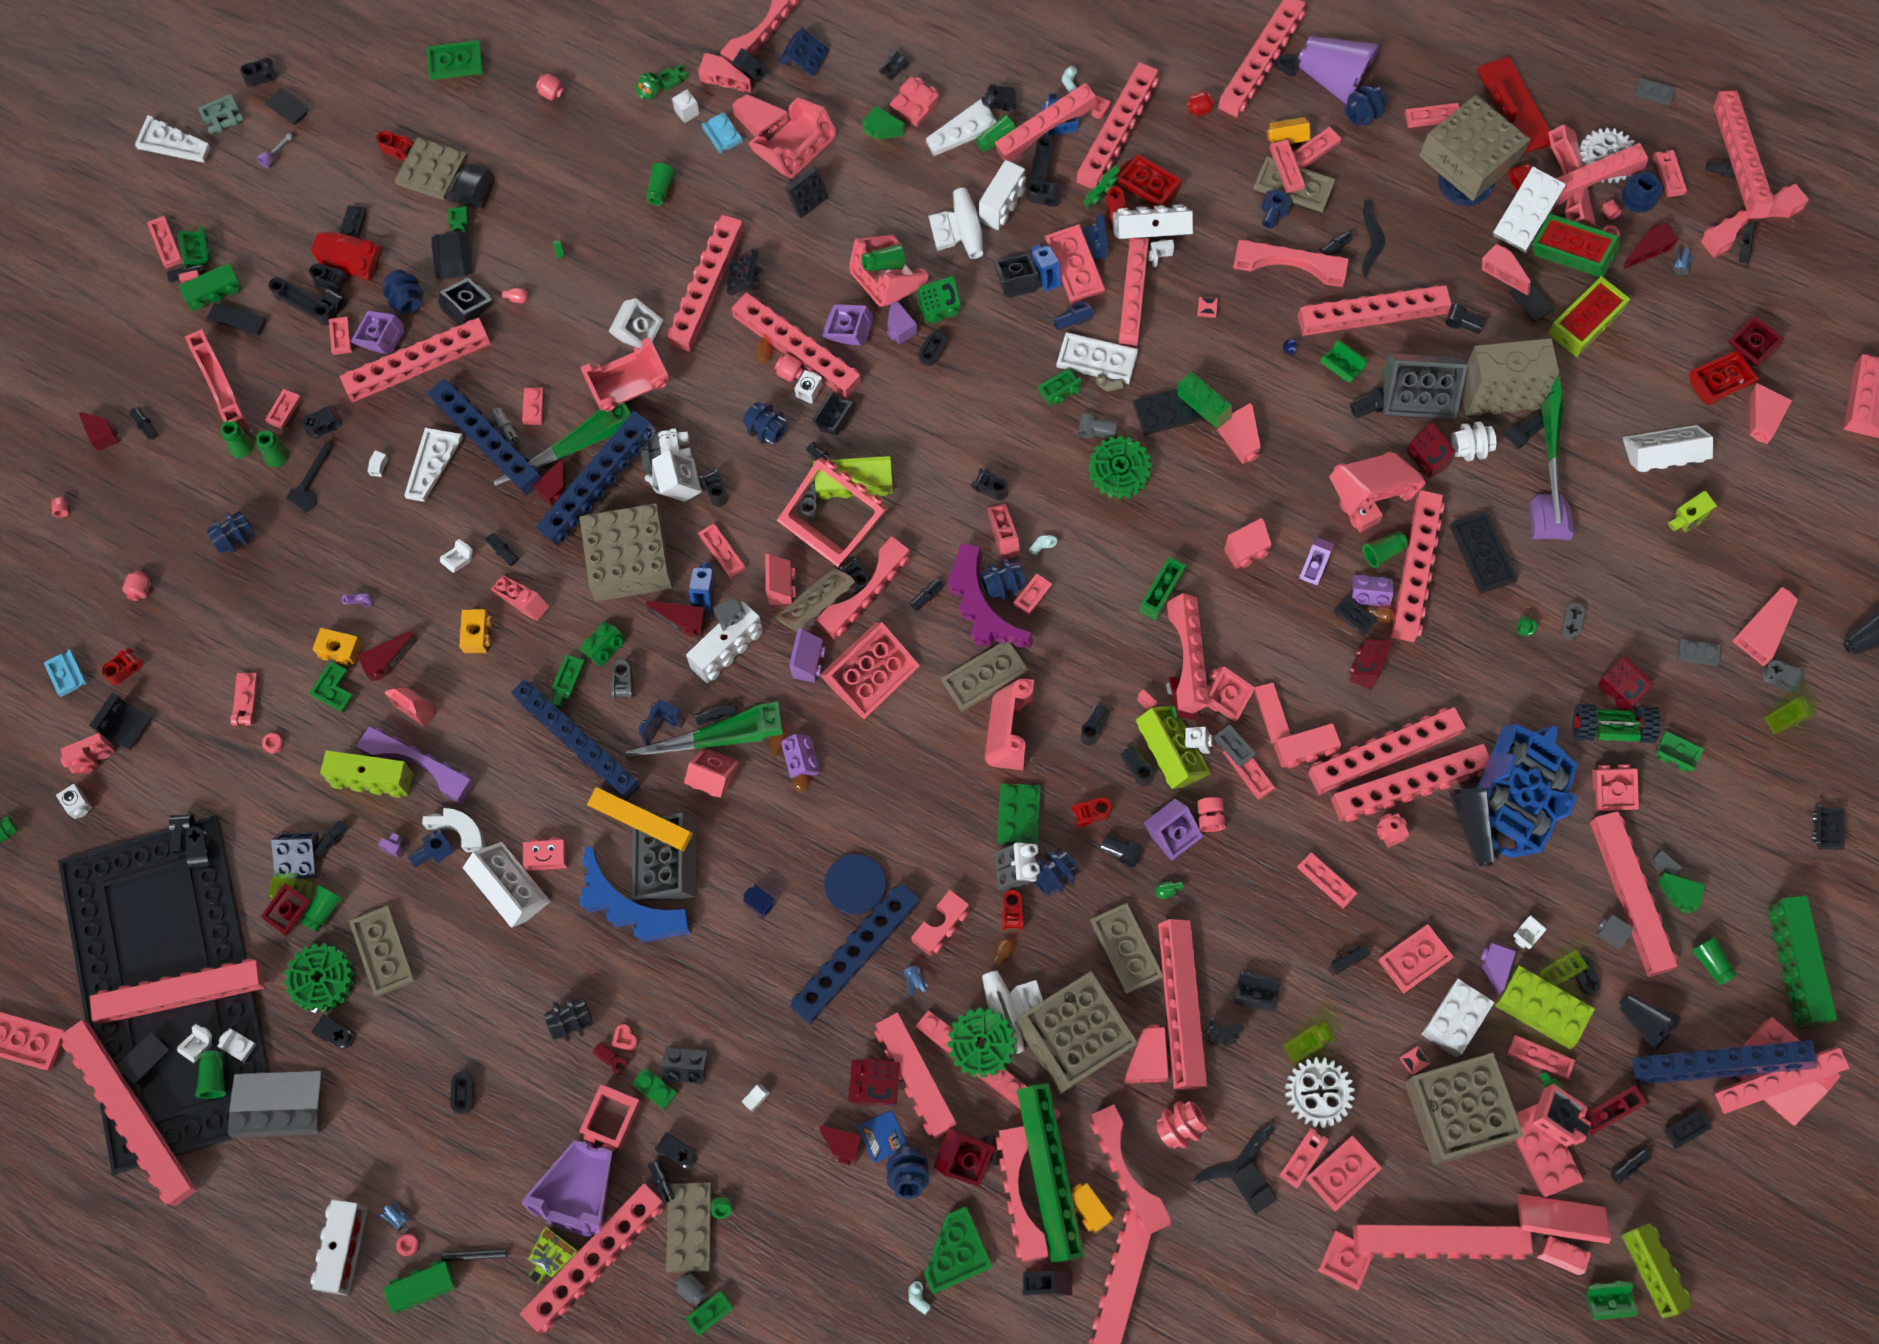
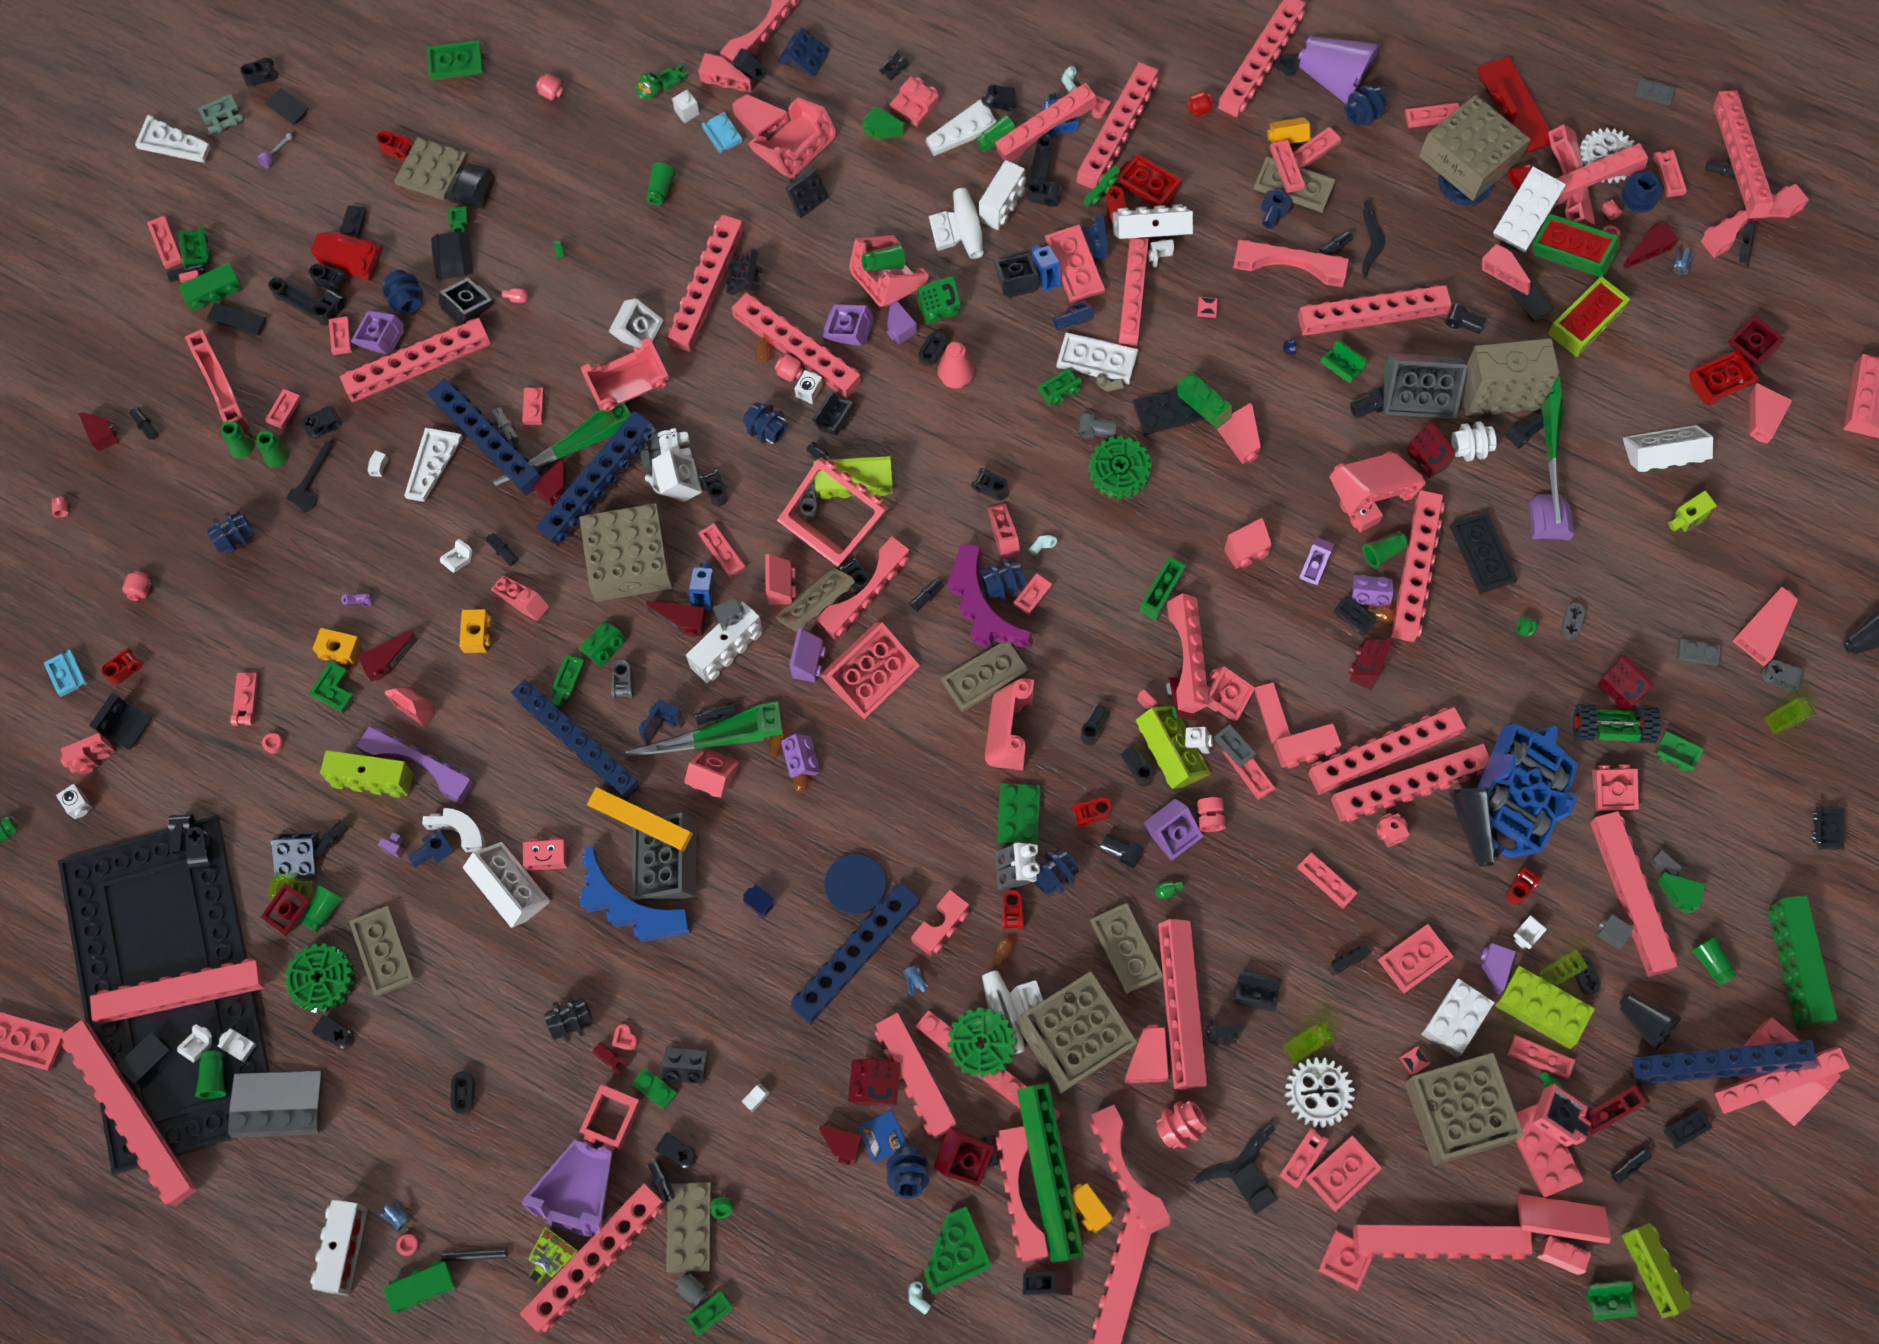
none -> coral cone [937,342,975,388]
none -> red piece [1506,865,1543,905]

